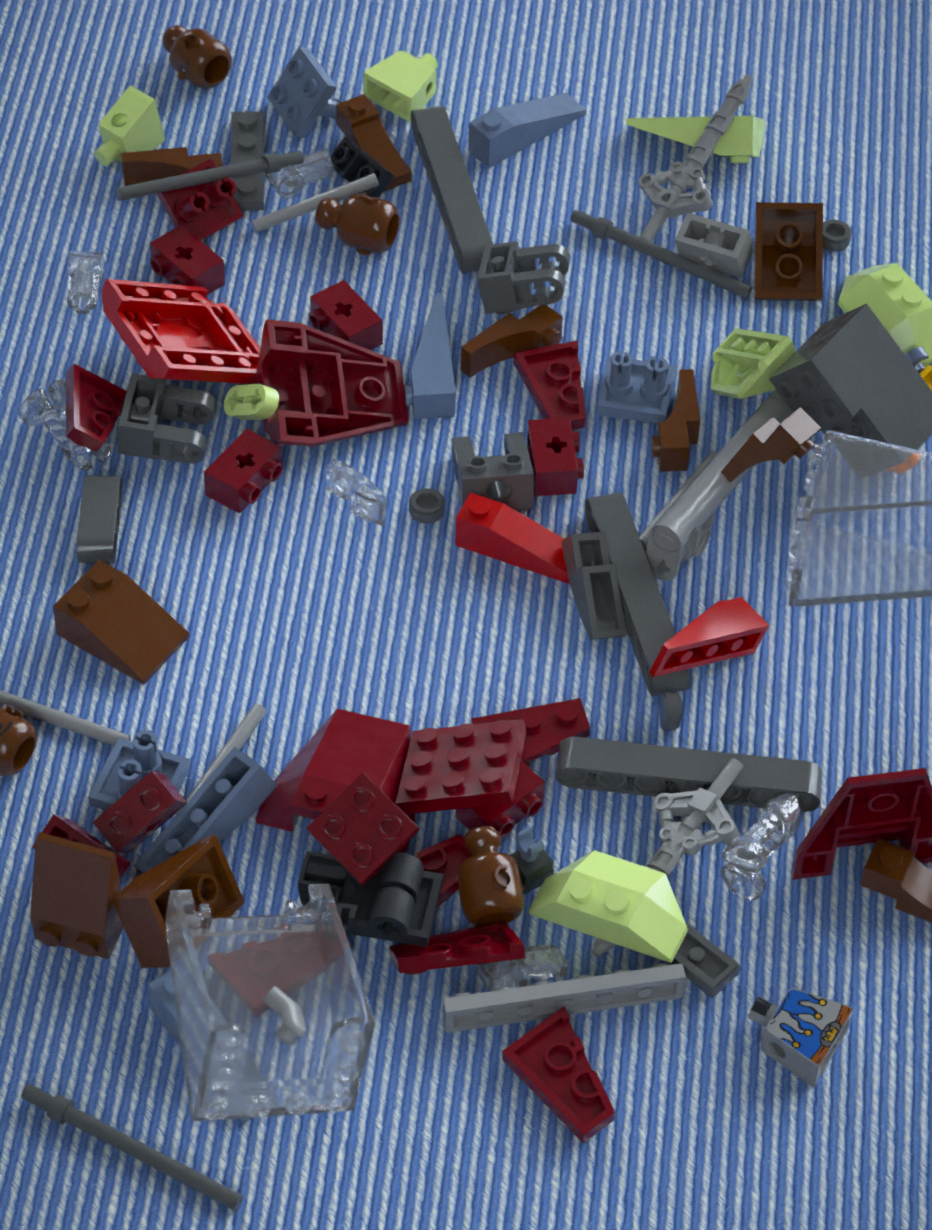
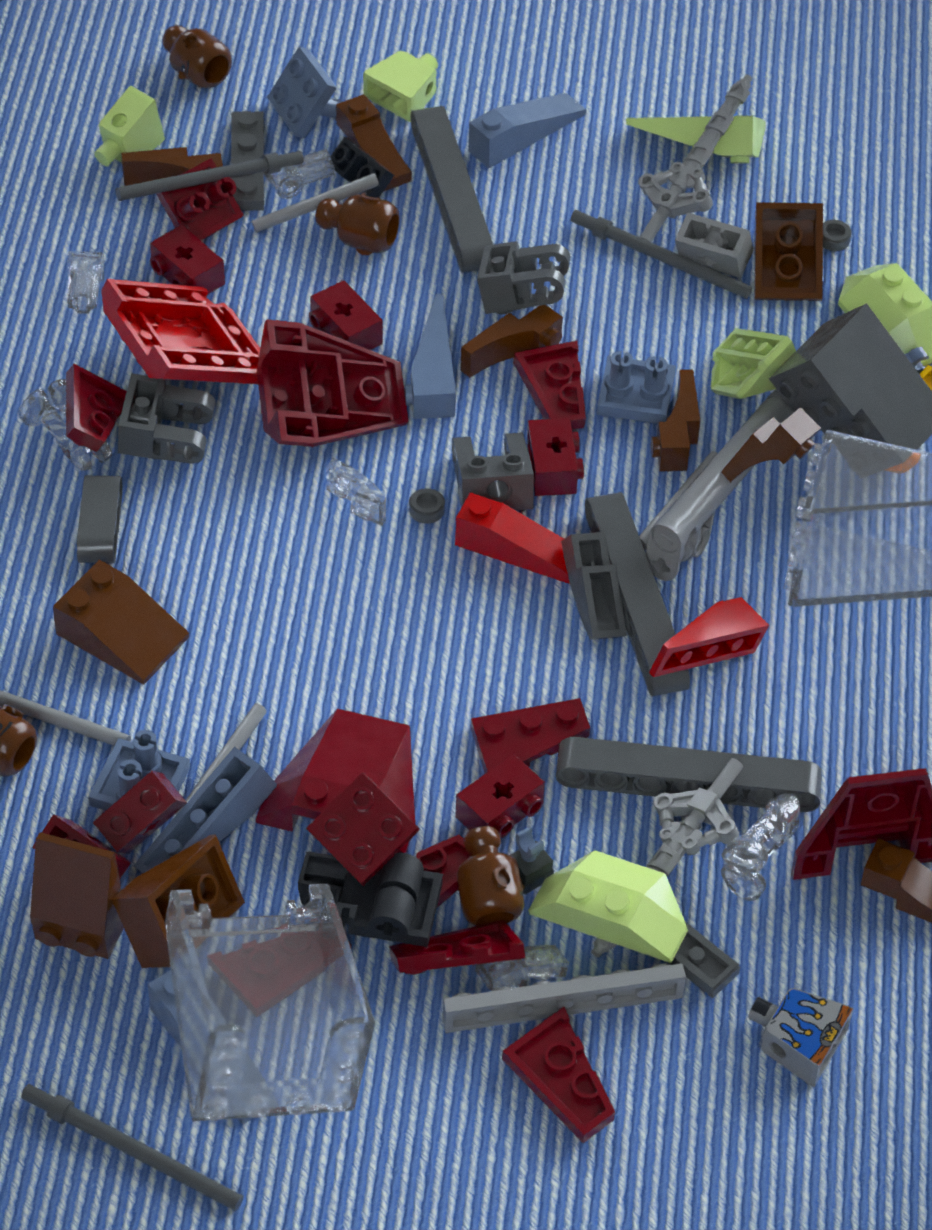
dark red brick [204,429,283,514] -> none
yellowish green beam [224,384,279,421] -> none
light grey arm [262,986,306,1046] -> none
dark red plate [396,719,526,814] -> none
dark grey tile [660,692,682,730] -> none

